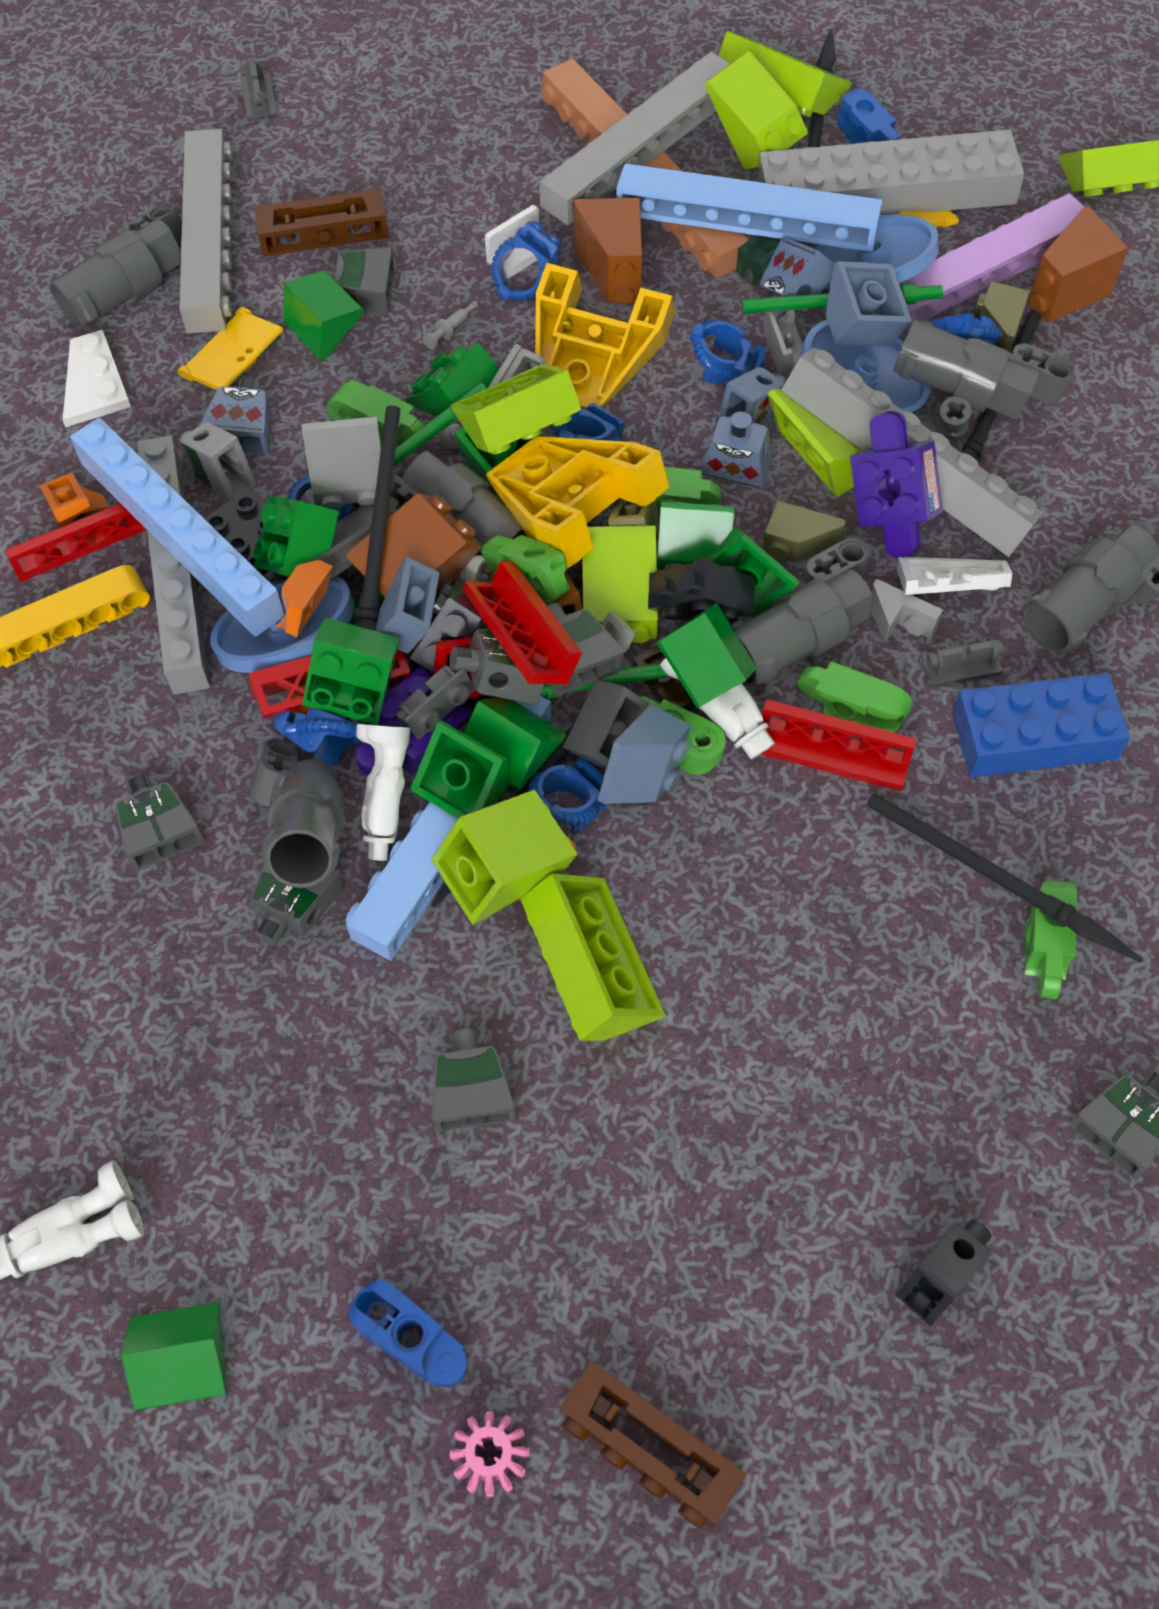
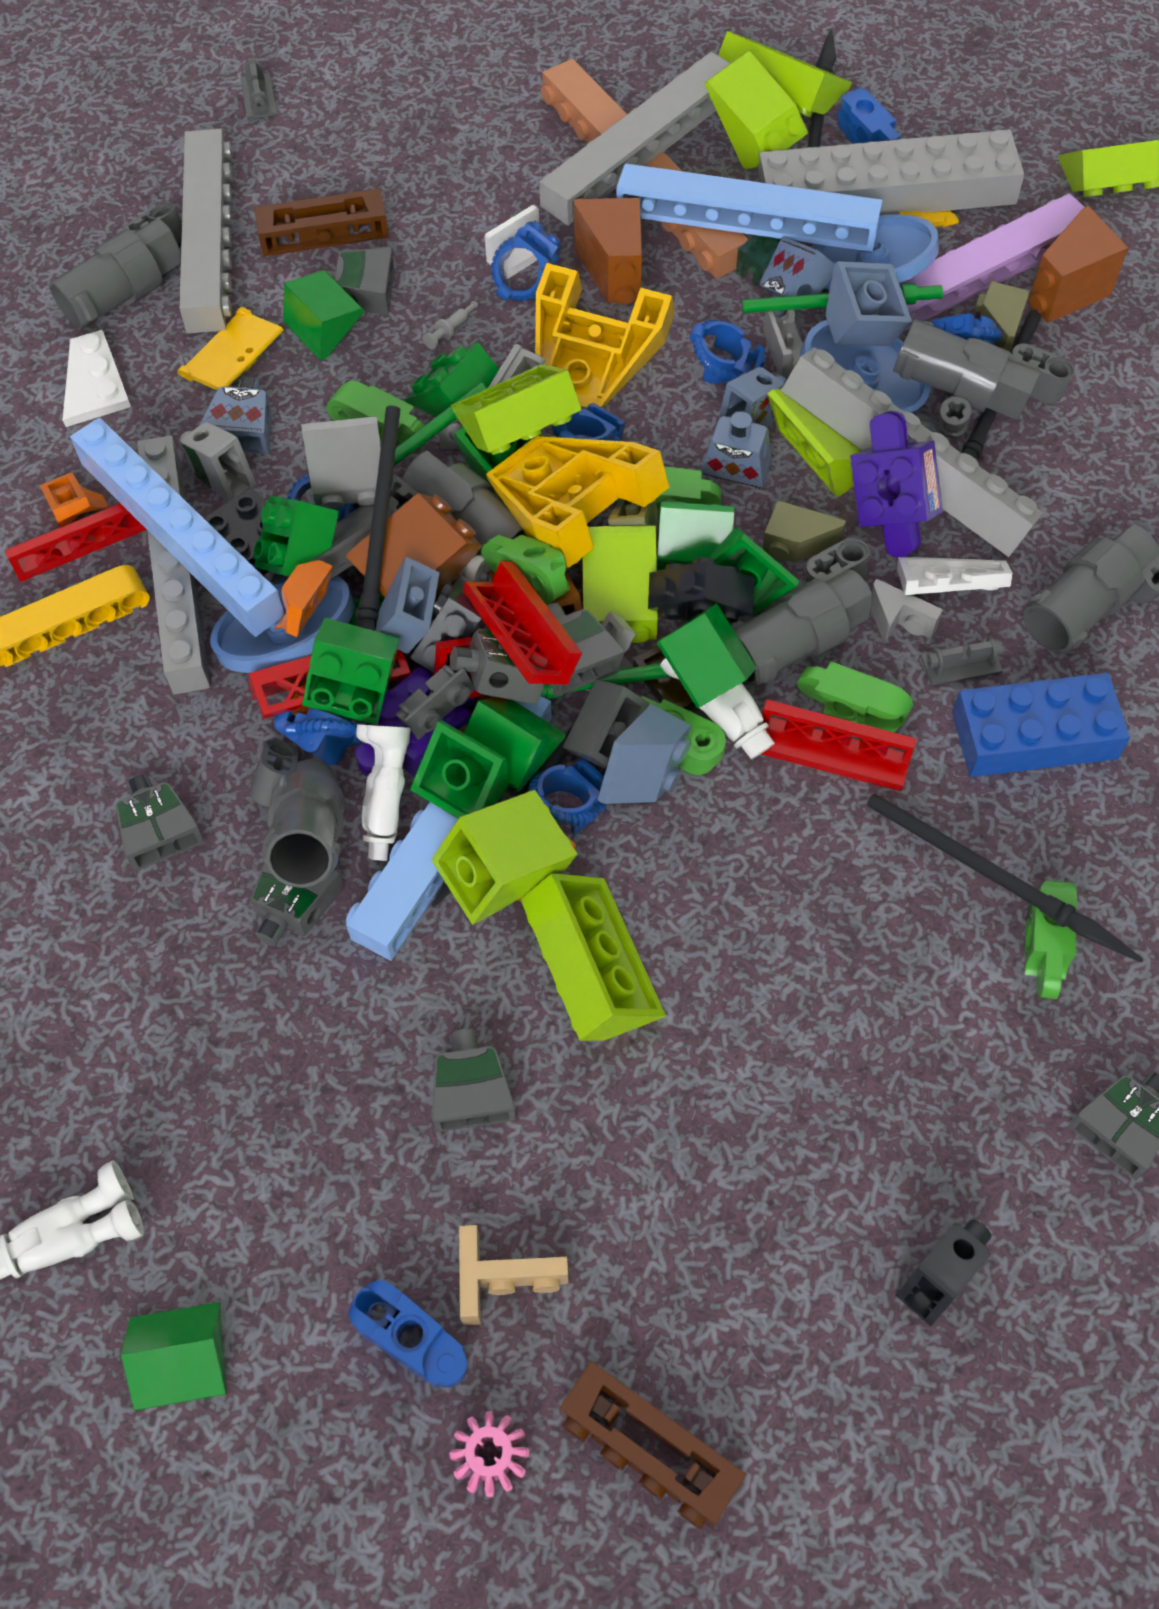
none -> tan bracket [459,1225,569,1325]

